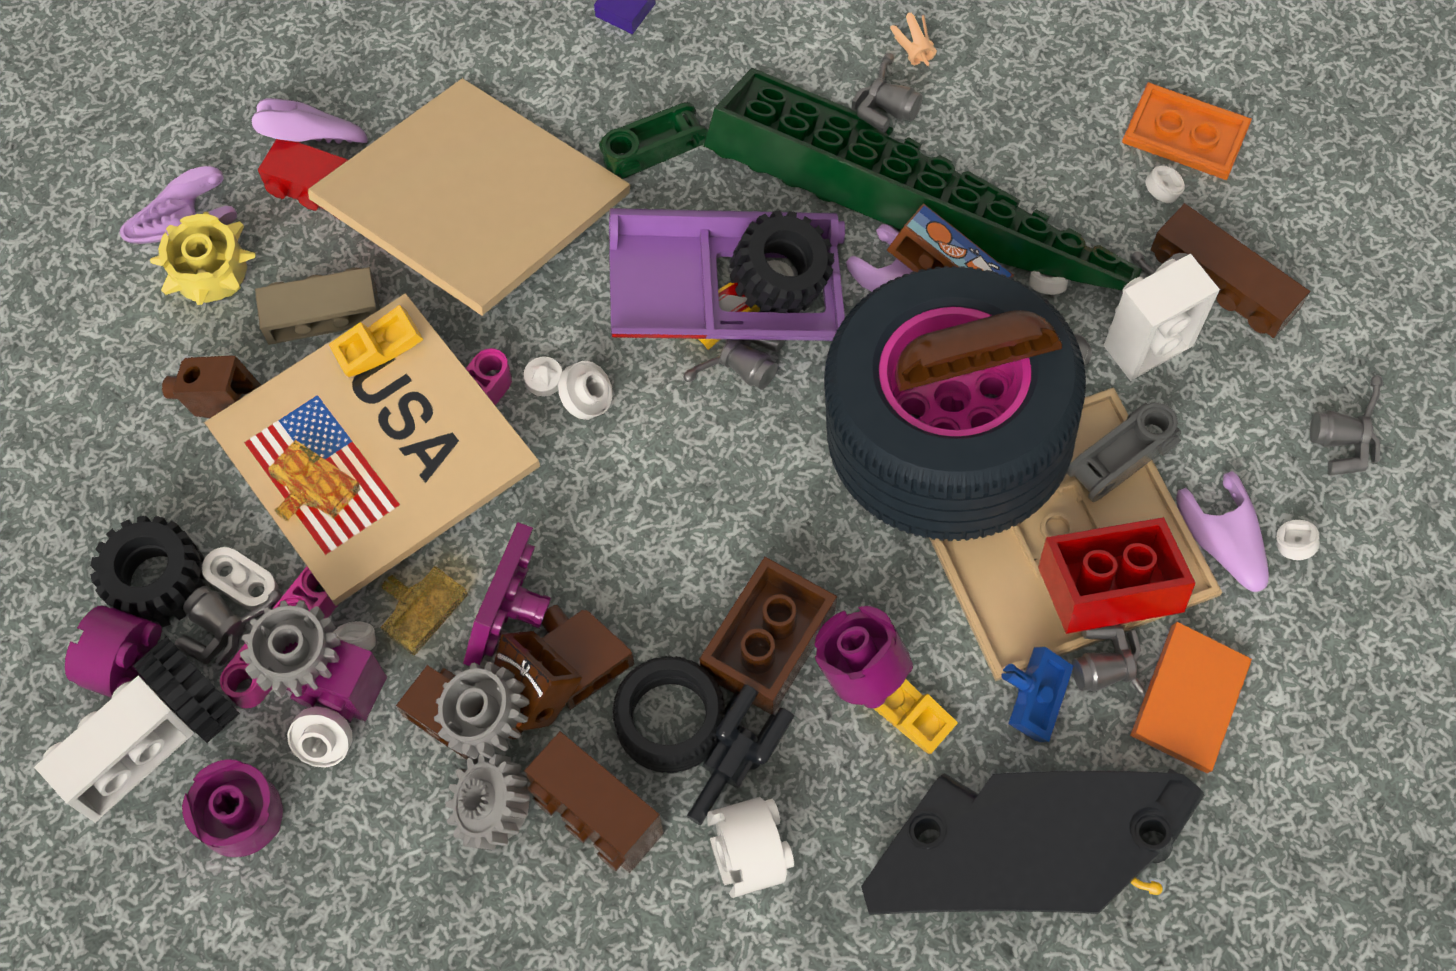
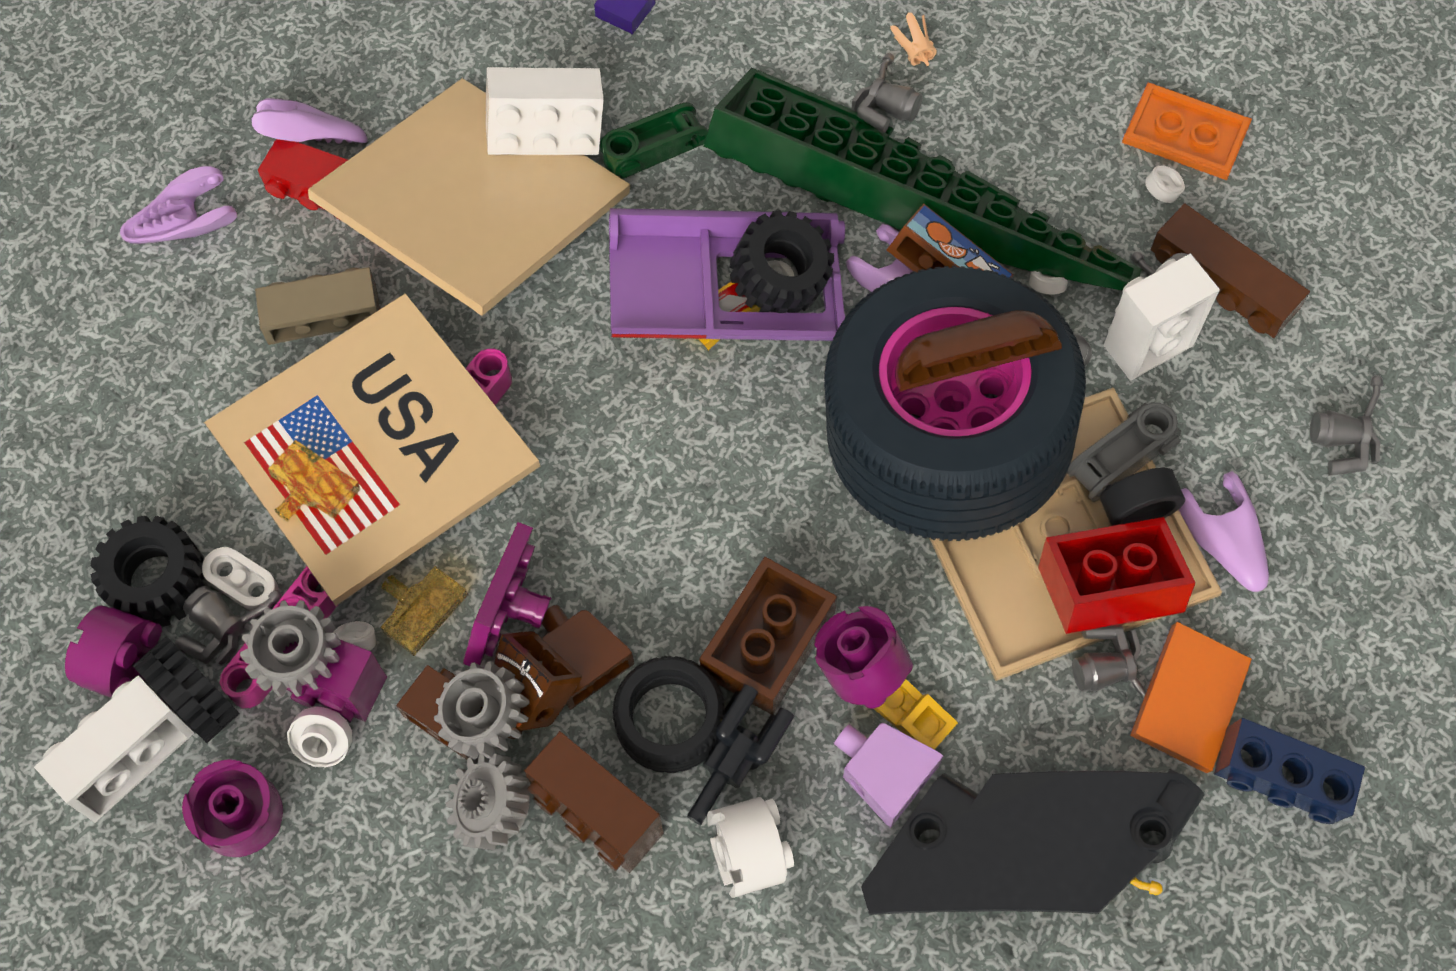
light yellow brick [150,212,256,305] -> none
reddish brown torso [162,355,261,418] -> none
yellow slope [329,305,424,377] -> none
white tile [524,357,562,396] -> none
white plate [558,361,613,420] -> none
flat silver piece [683,339,785,390] -> none
blue plate [1001,647,1074,742] -> none
white tile [1276,520,1320,560] -> none
none -> white brick [486,67,603,155]
none -> lavender torso [834,723,943,828]
none -> black tyre [1100,467,1186,526]
none -> dark blue brick [1214,718,1365,824]

